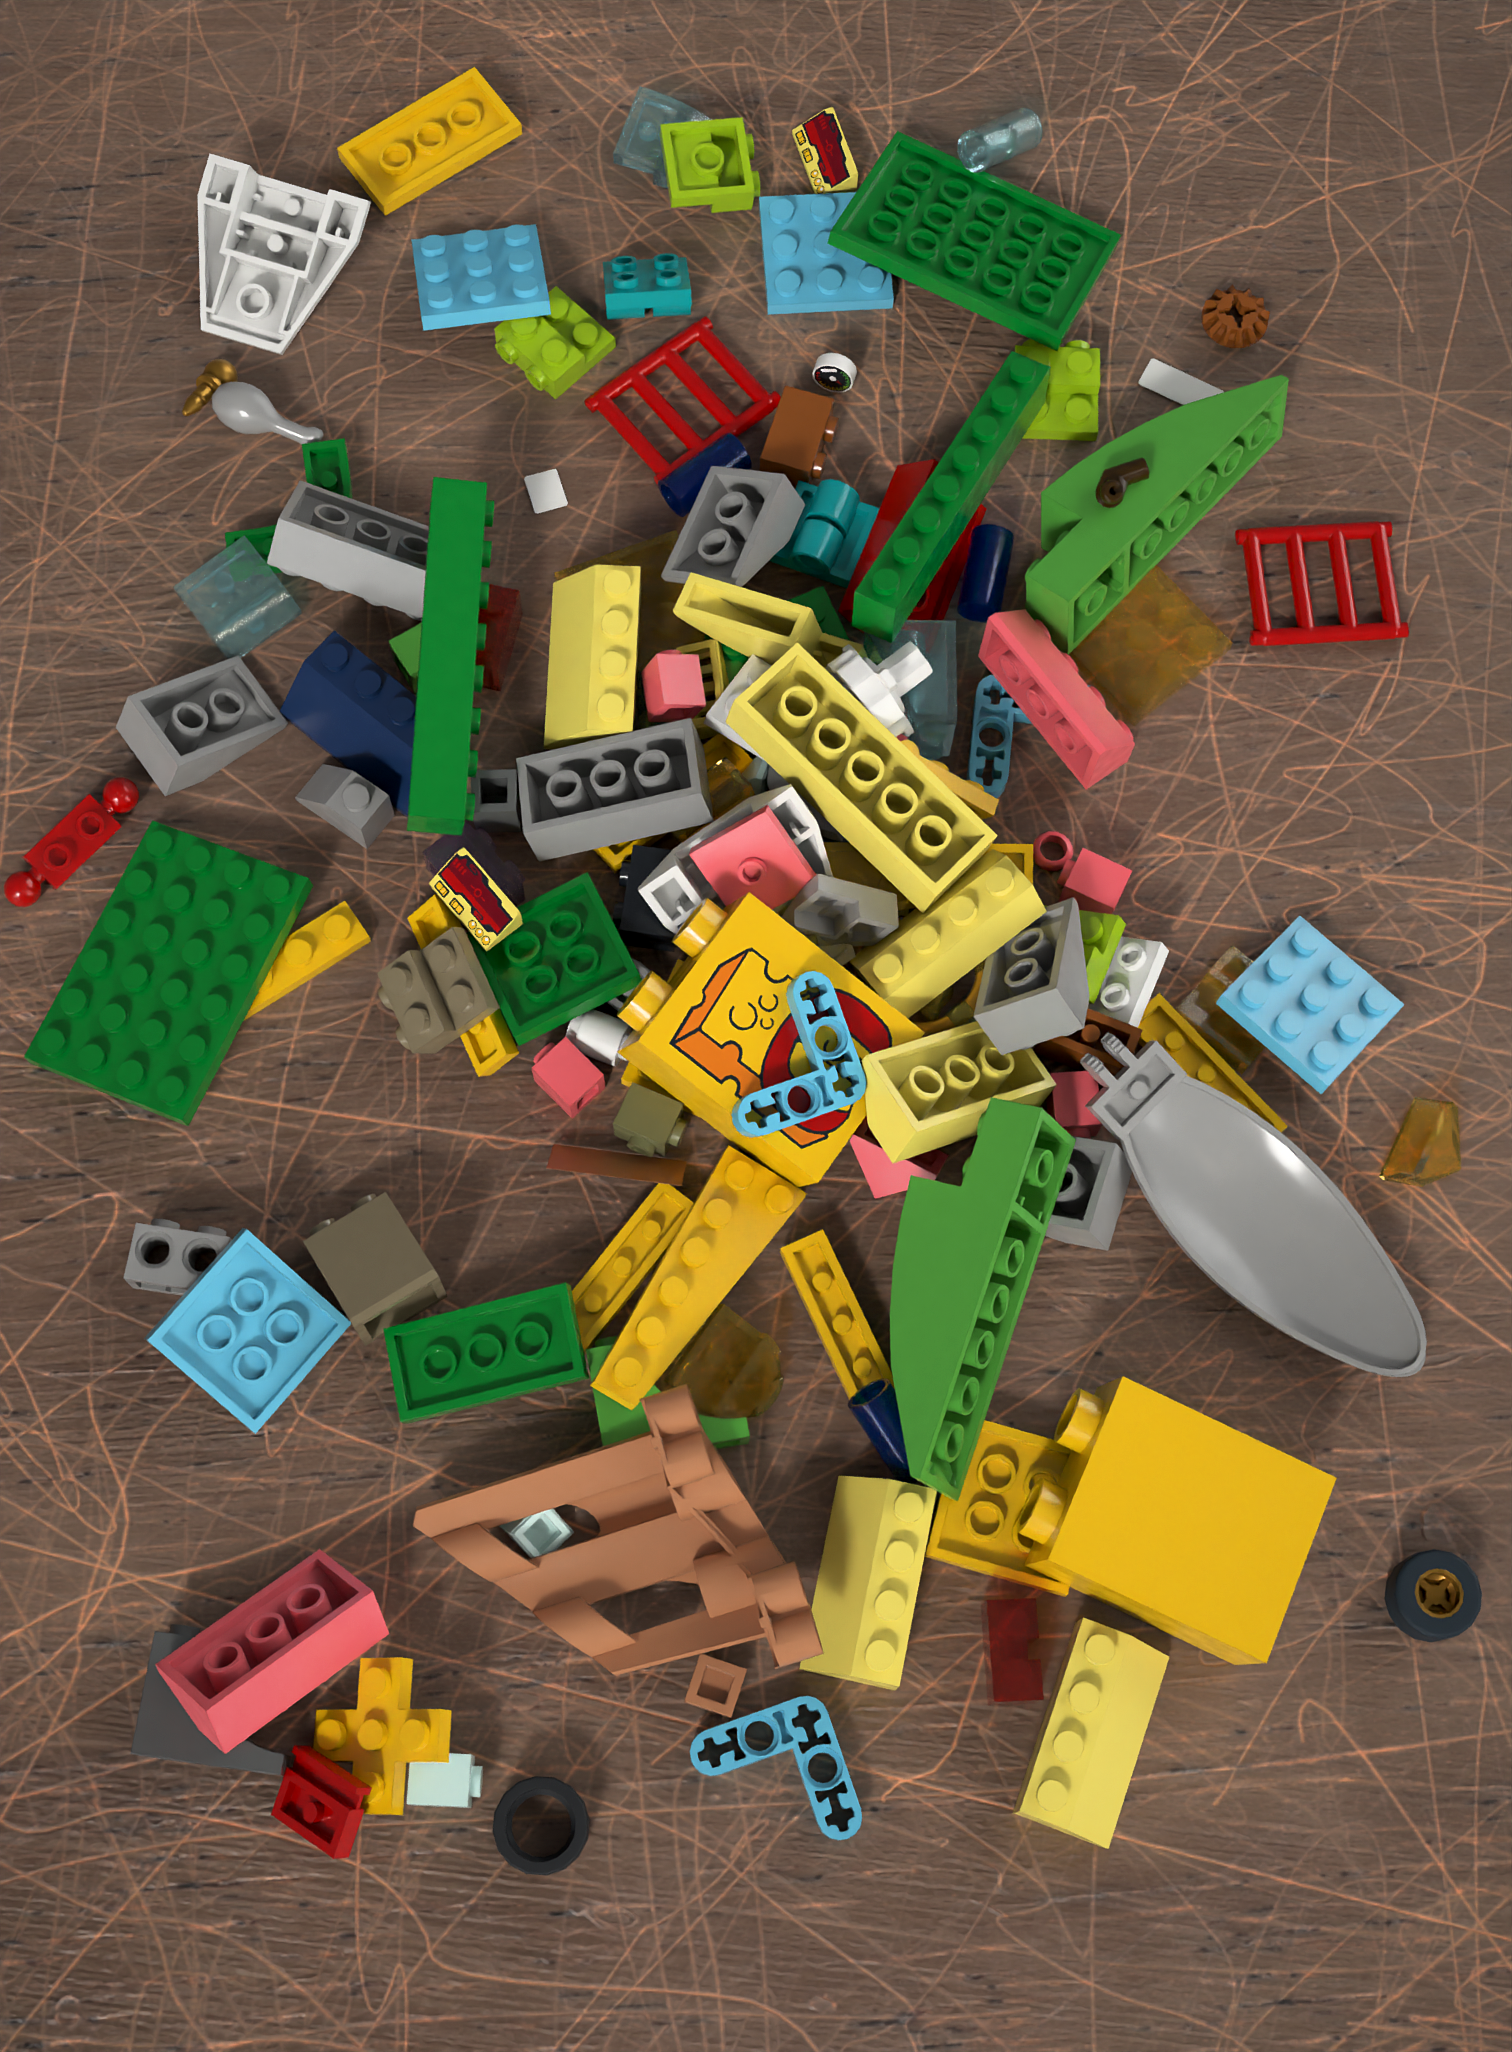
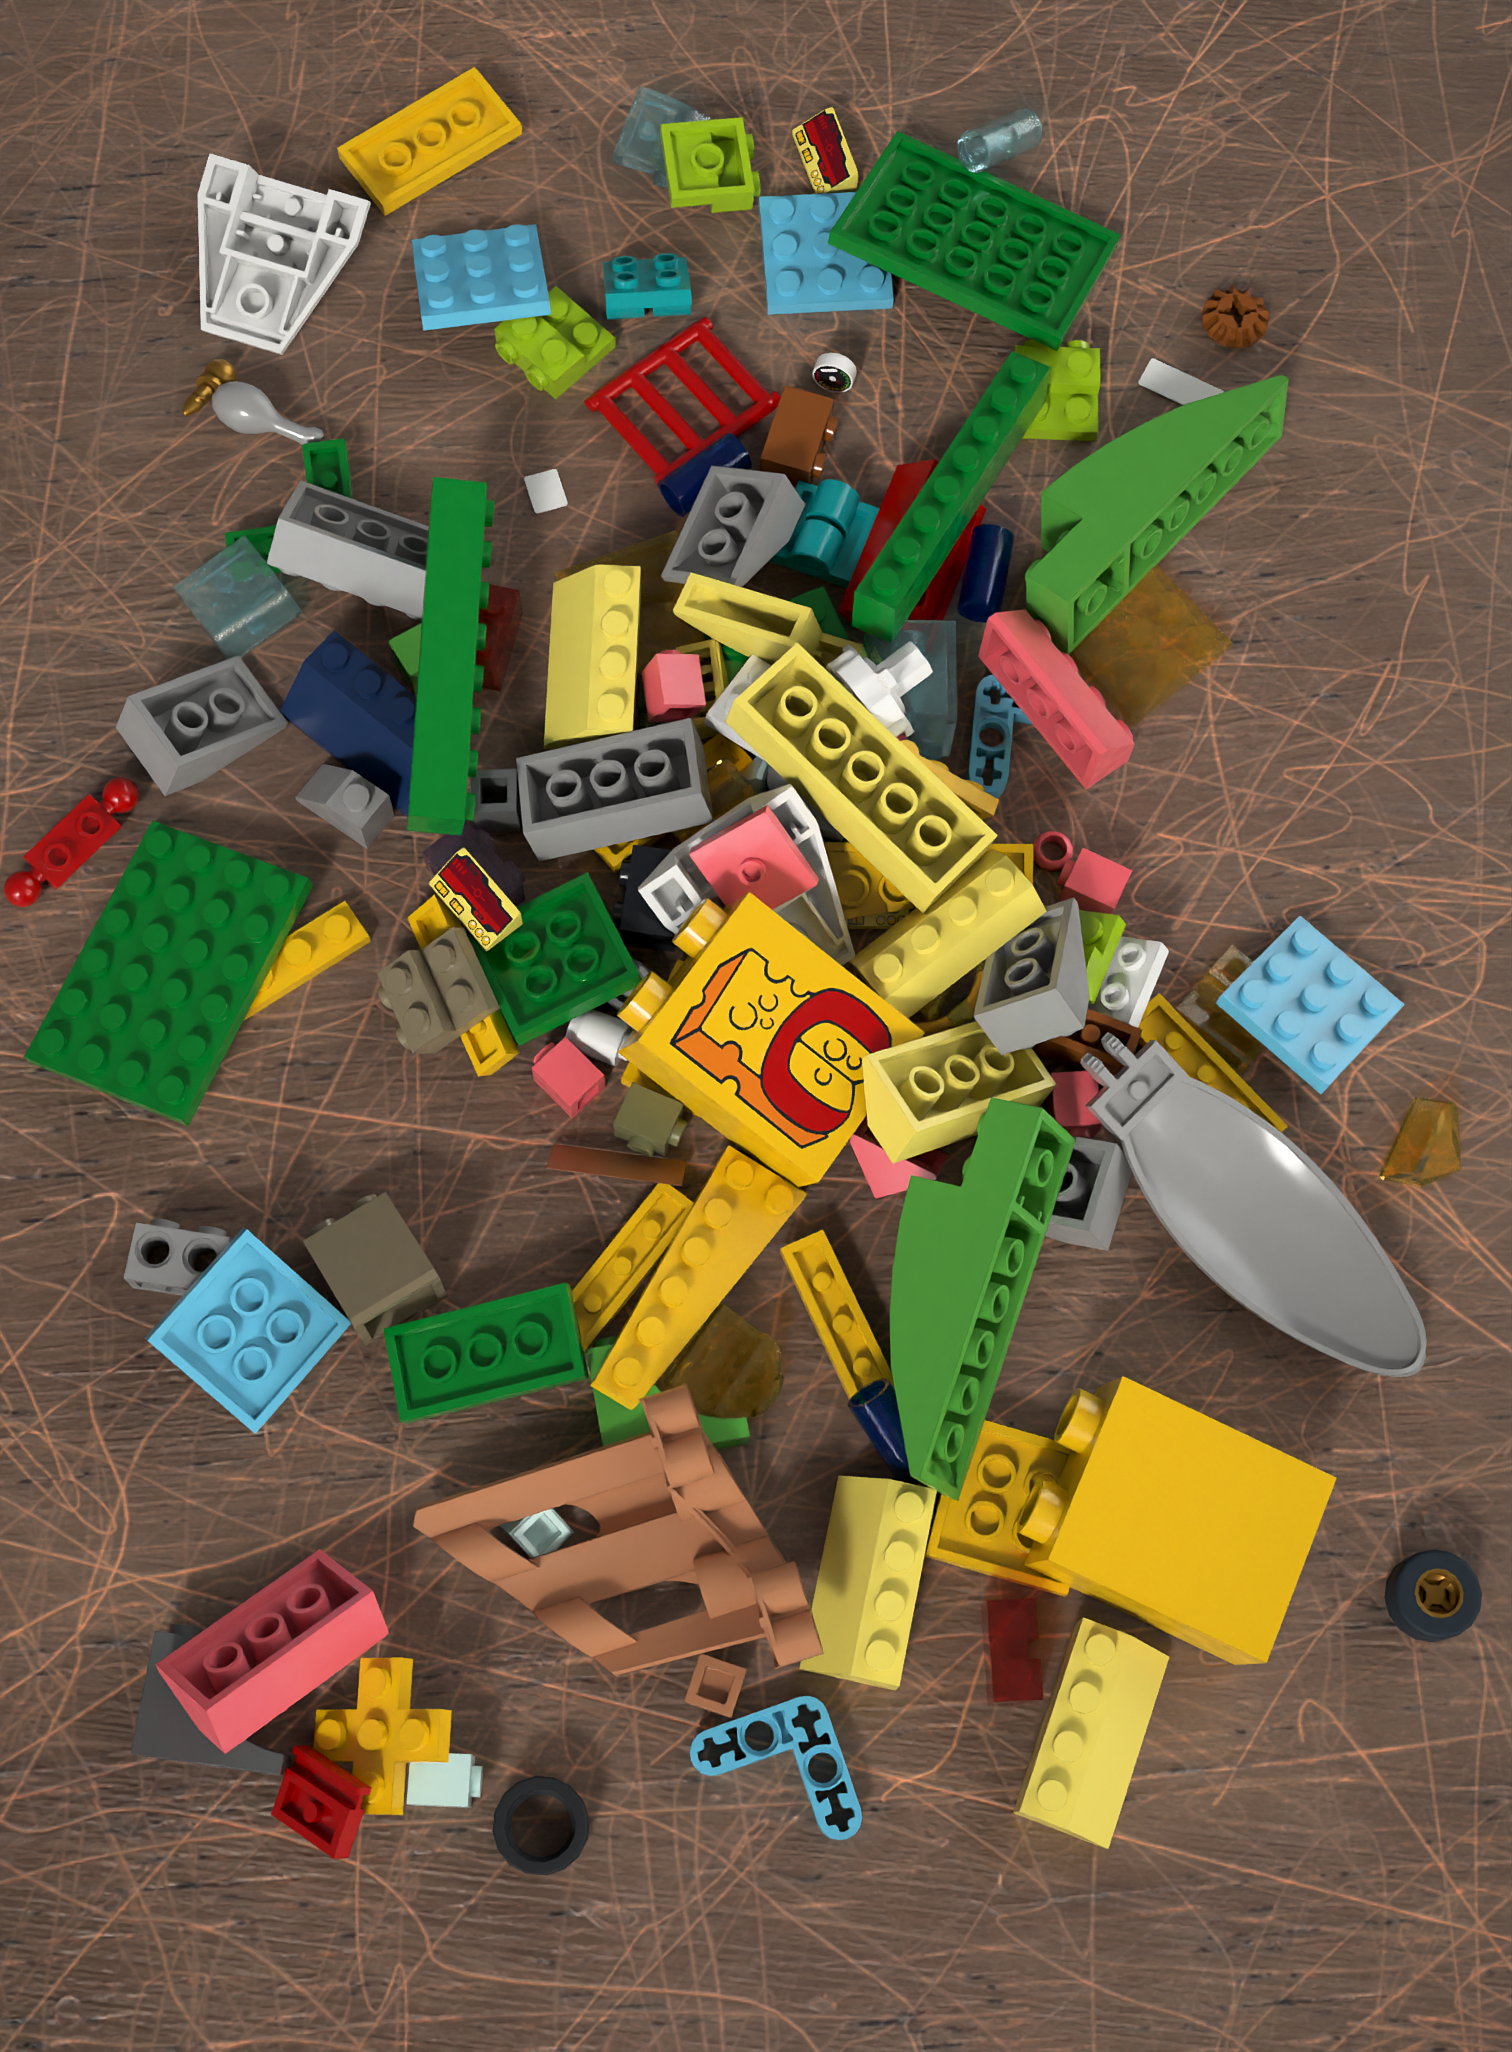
medium azure beam [731,971,867,1138] -> none
light grey slope [781,874,899,946] -> none
dark brown arm [1095,457,1149,508] -> none
red bar [1234,521,1409,646] -> none

